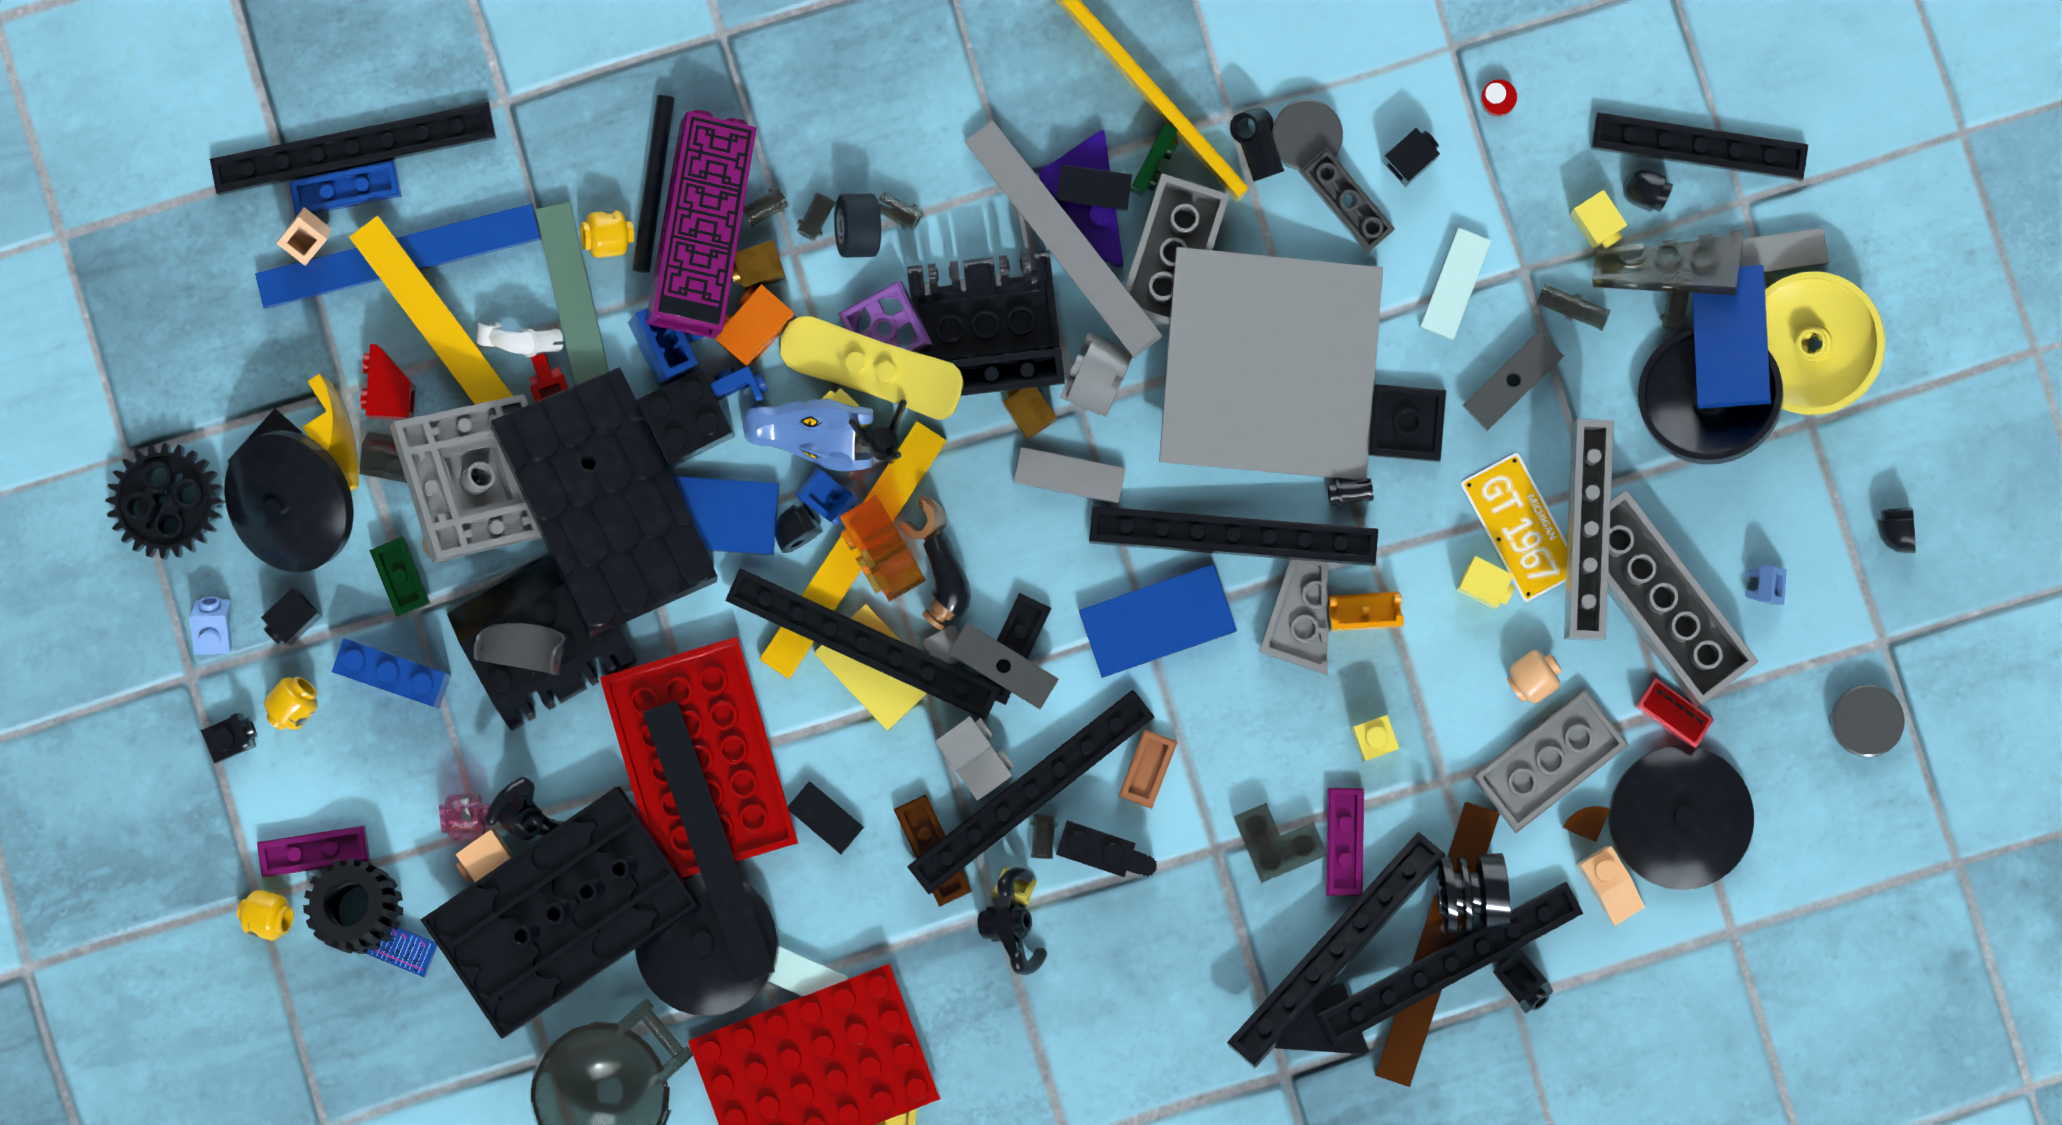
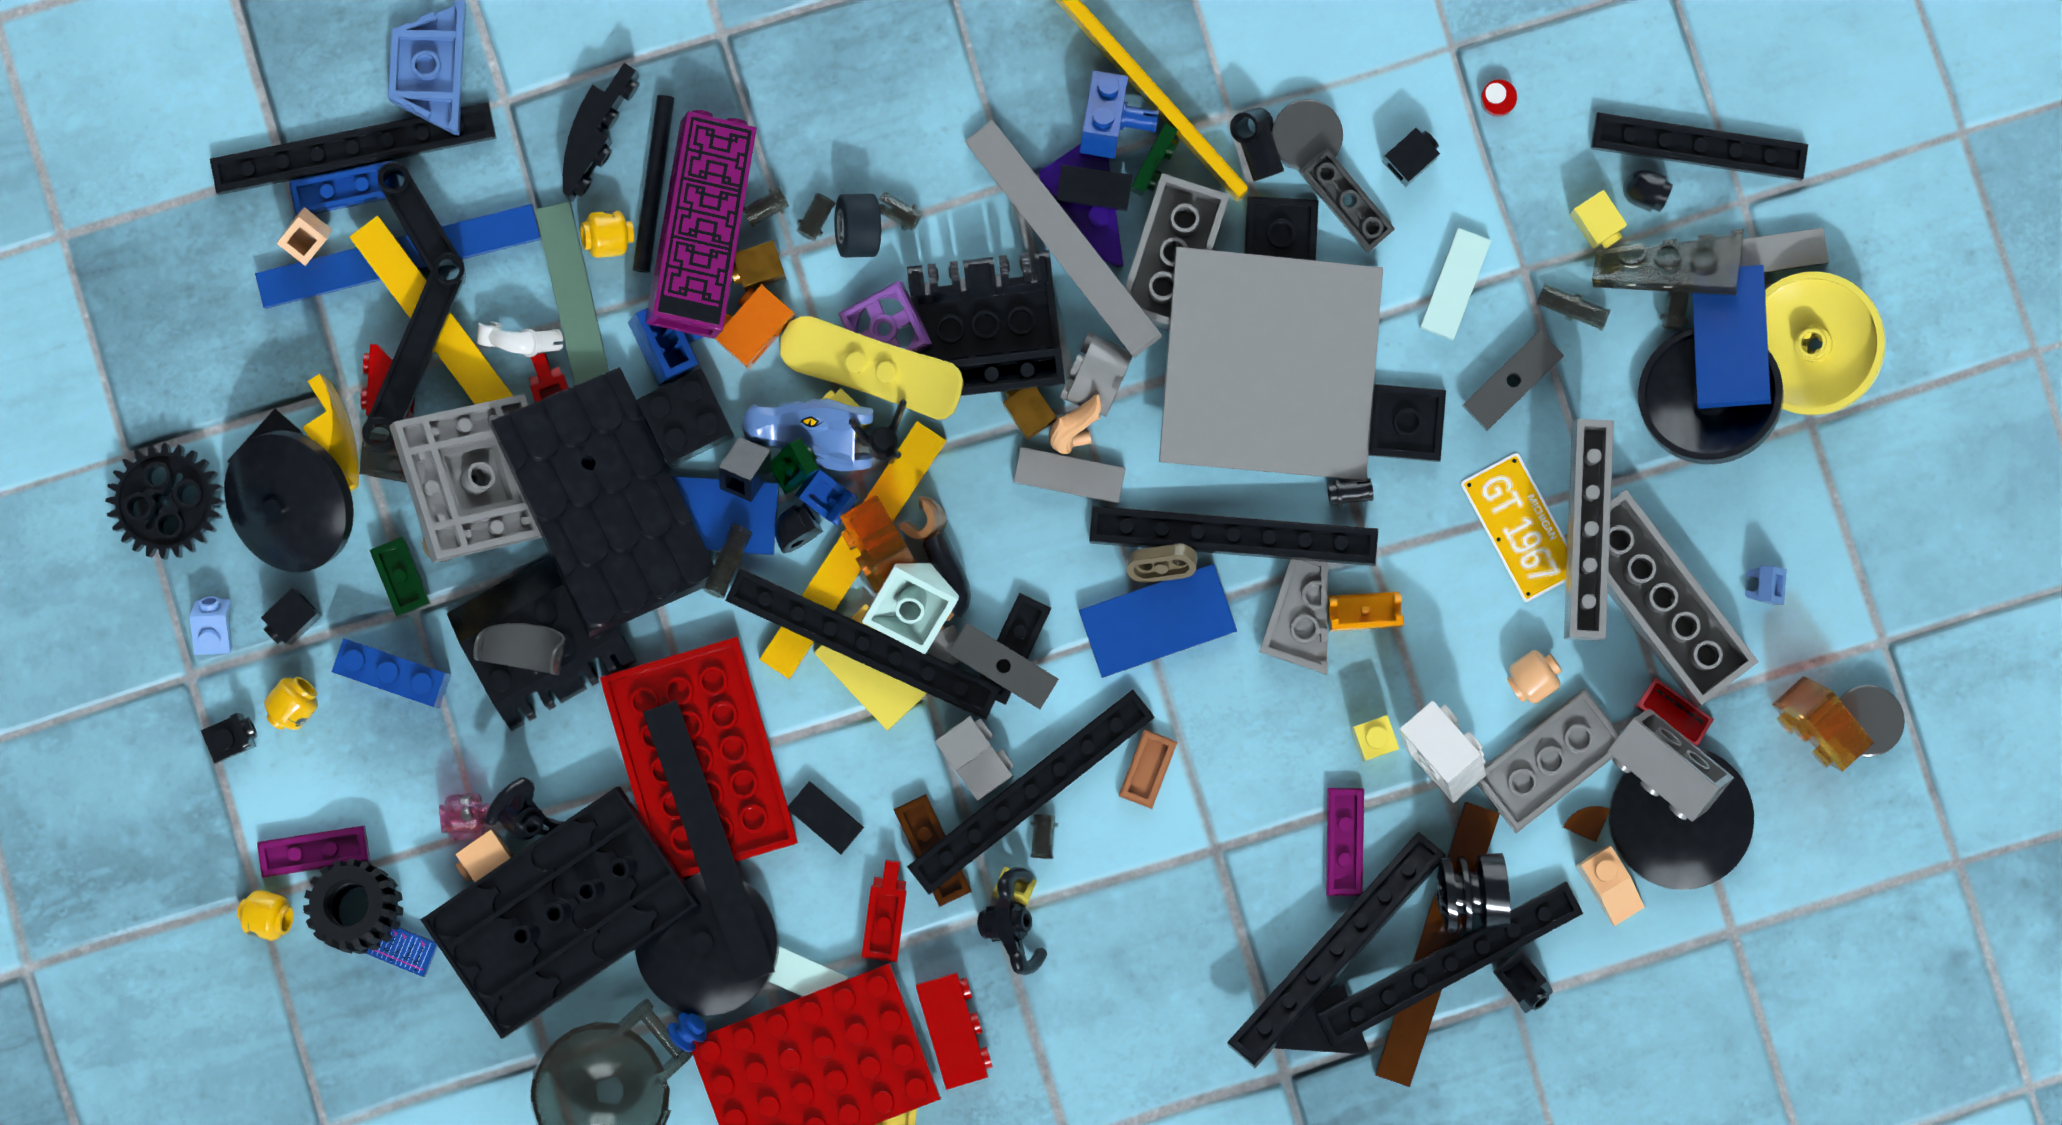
blue bracket [709,366,768,404] -> none
black hinge [1056,820,1158,877] -> none
clear smoke plate [1233,803,1327,883] -> none
light yellow brick [1456,556,1515,609] -> none
black piece [1877,507,1916,553] -> none
none -> black piece [362,162,466,454]
none -> medium blue wing [388,0,466,135]
none -> black slope [562,63,640,202]
none -> blue wheel [667,1012,707,1052]
none -> clear smoke pin [703,524,753,599]
none -> black brick [719,437,772,502]
none -> dark green plate [771,438,819,495]
none -> red hinge [861,860,907,962]
none -> light aqua slope [862,563,959,654]
none -> red brick [915,972,993,1090]
none -> light nougat piece [1049,394,1102,454]
none -> brick [1080,70,1159,159]
none -> dark tan plate [1127,543,1198,583]
none -> black tile [1244,196,1319,261]
none -> white brick [1400,701,1486,803]
none -> light grey brick [1607,709,1734,822]
none -> clear orange brick [1772,676,1874,772]

